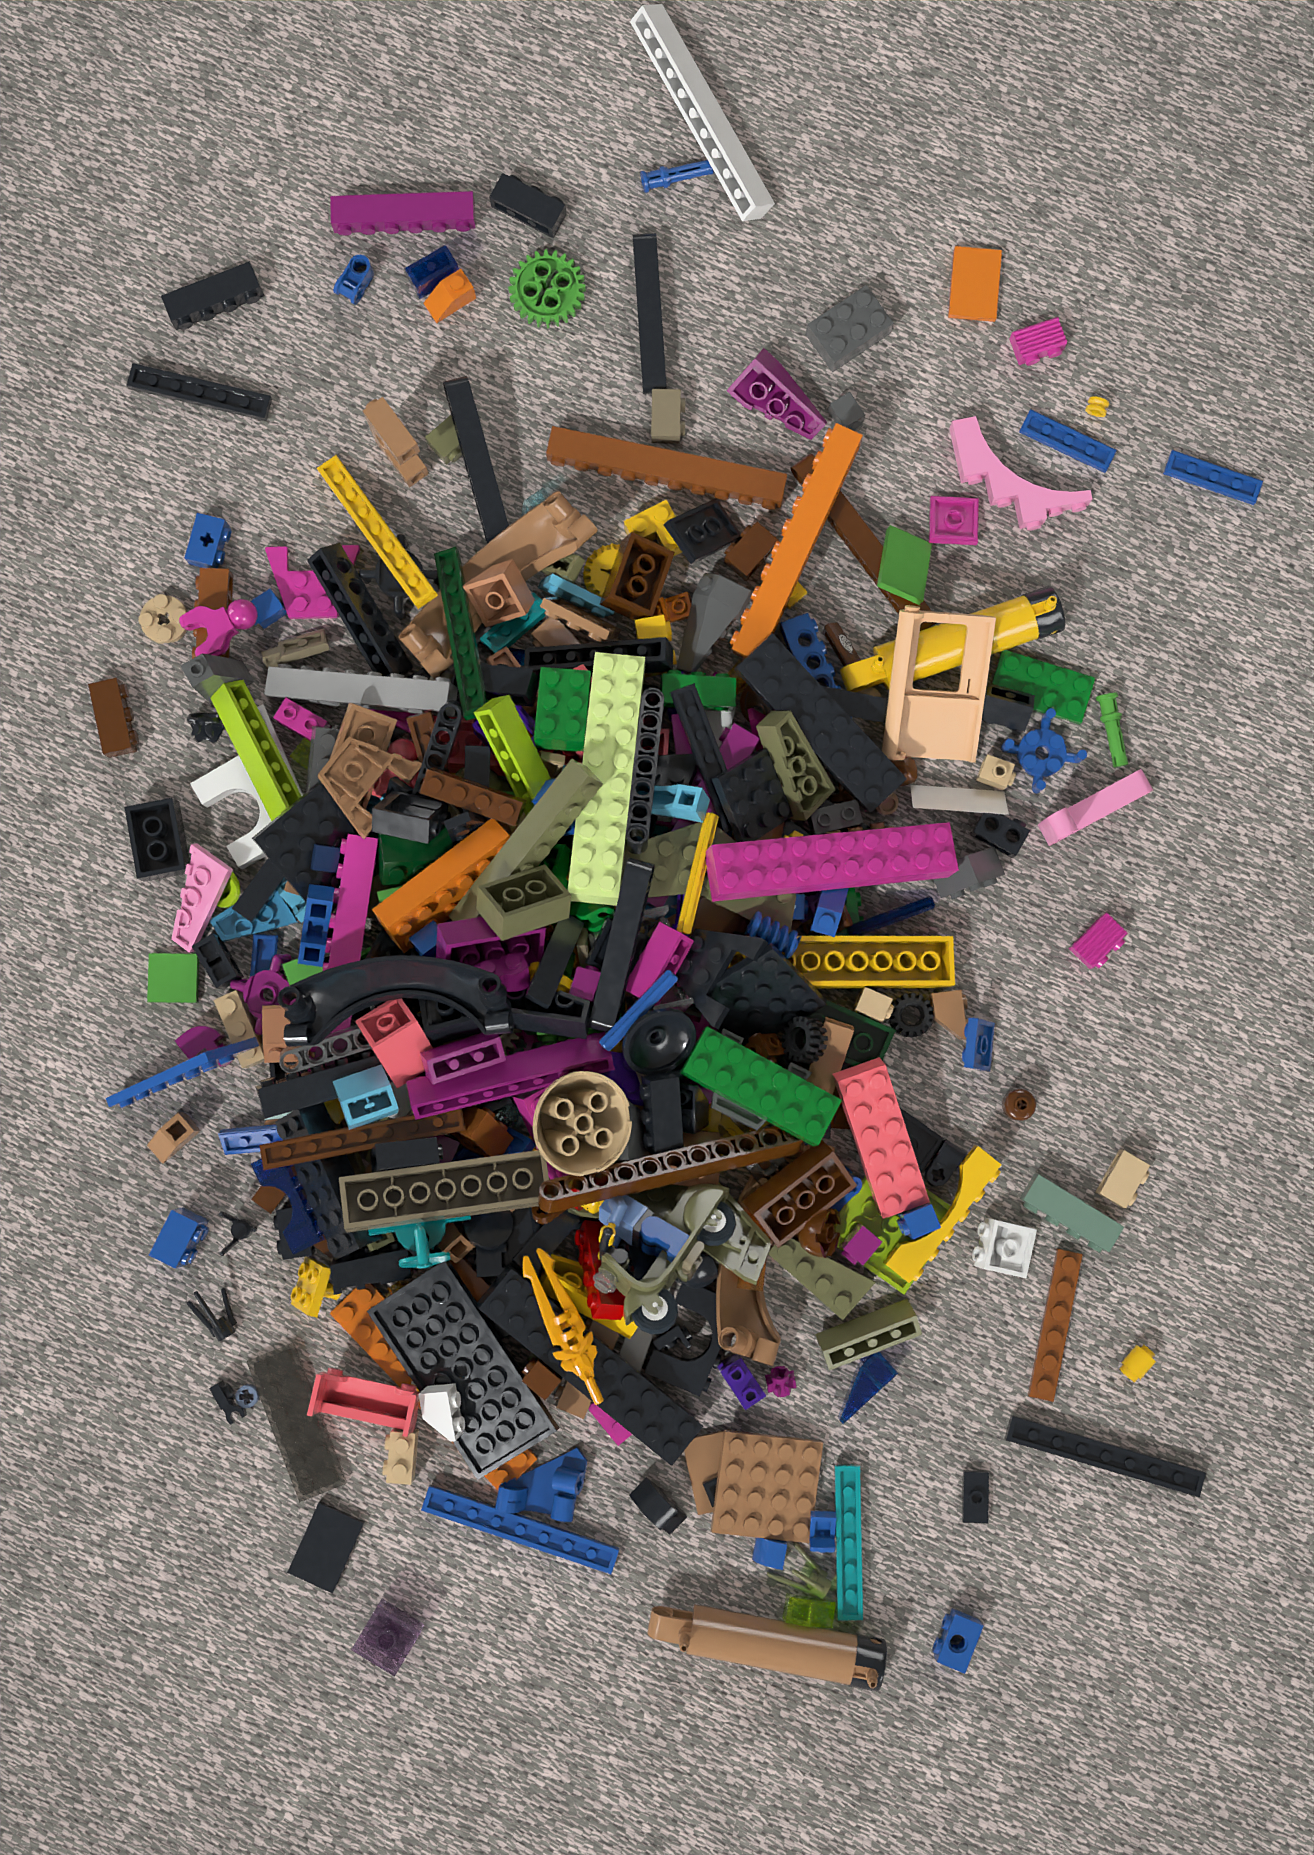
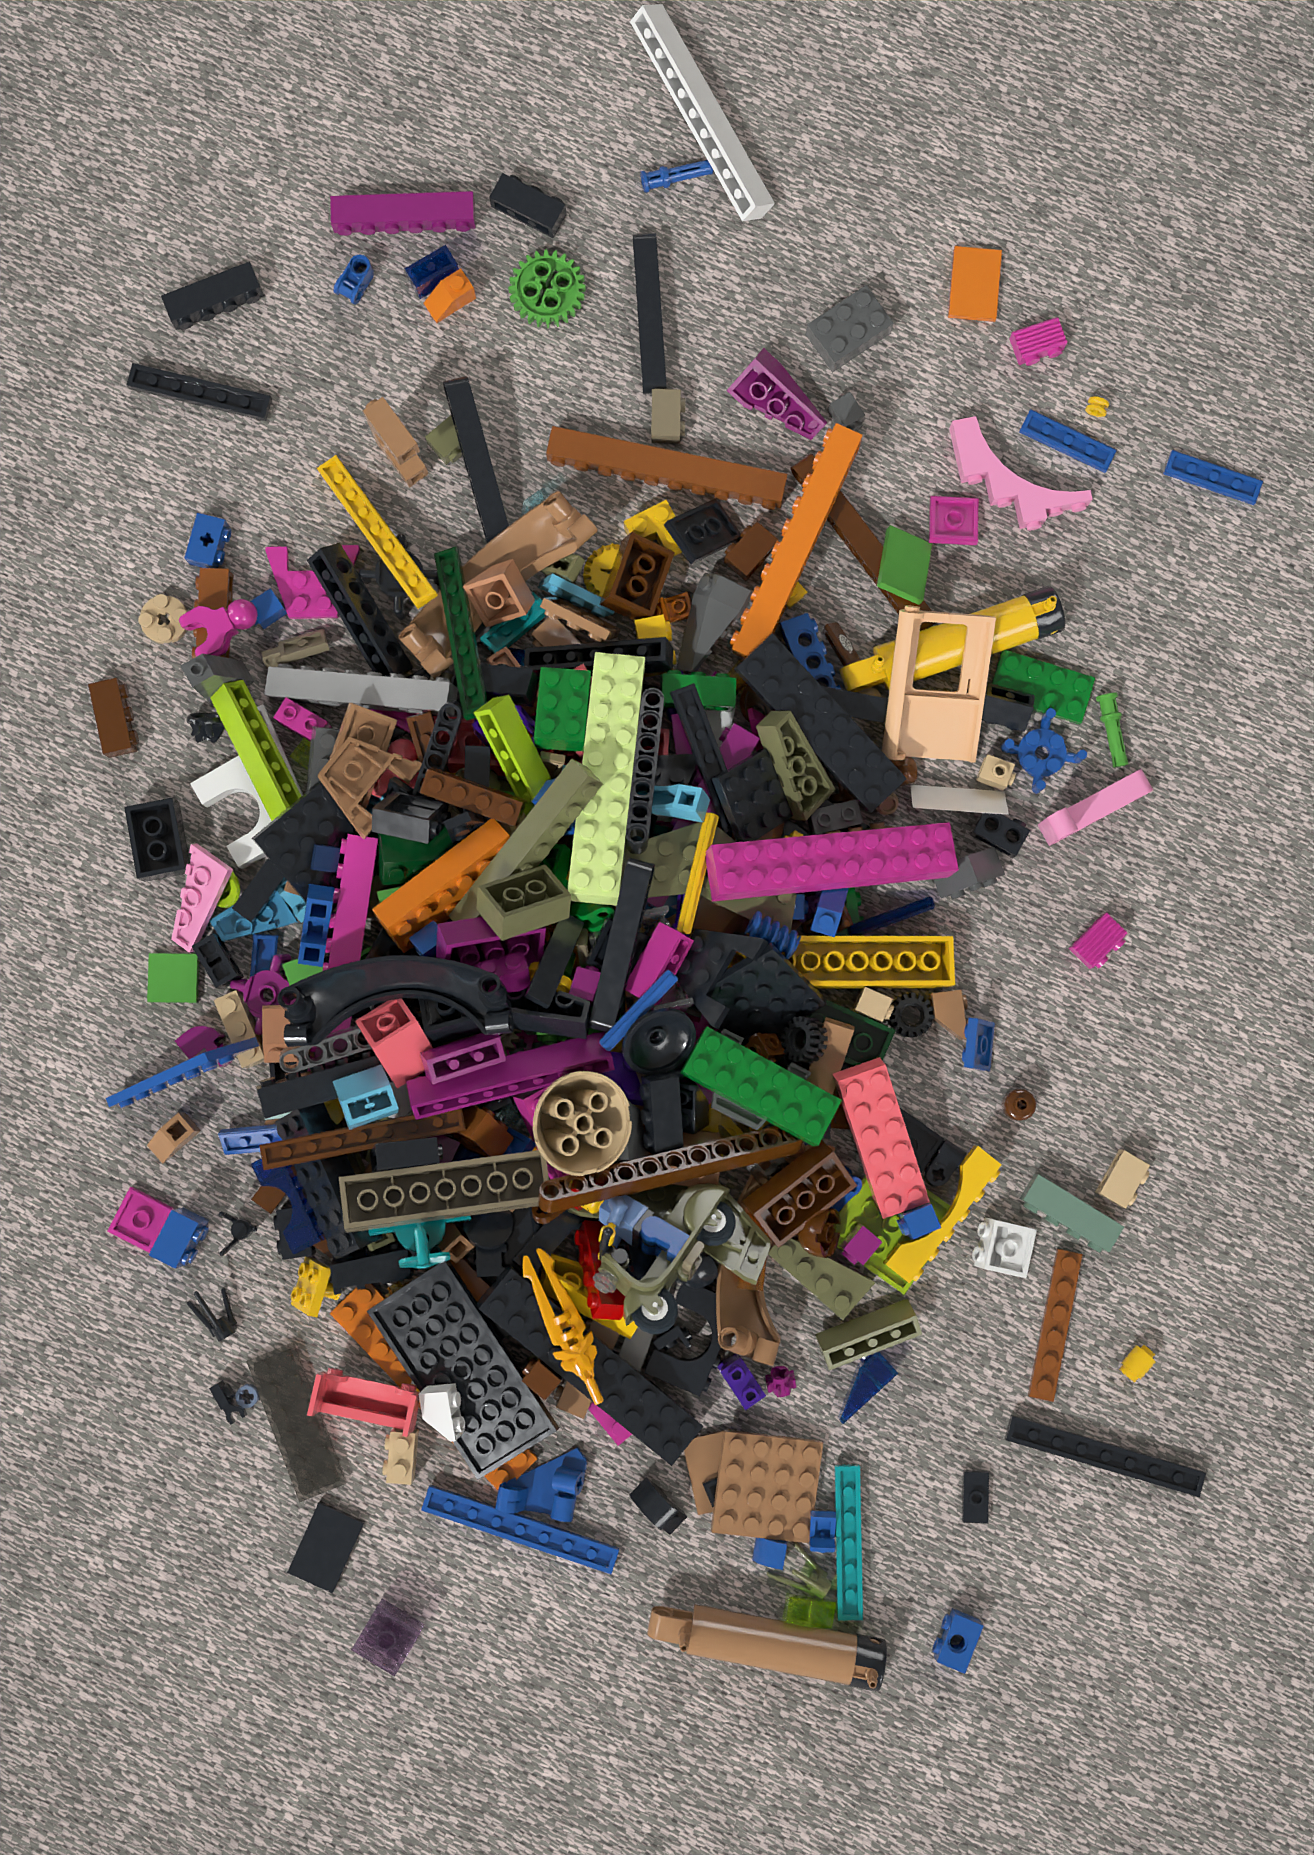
none -> dark pink tile [107,1187,175,1253]

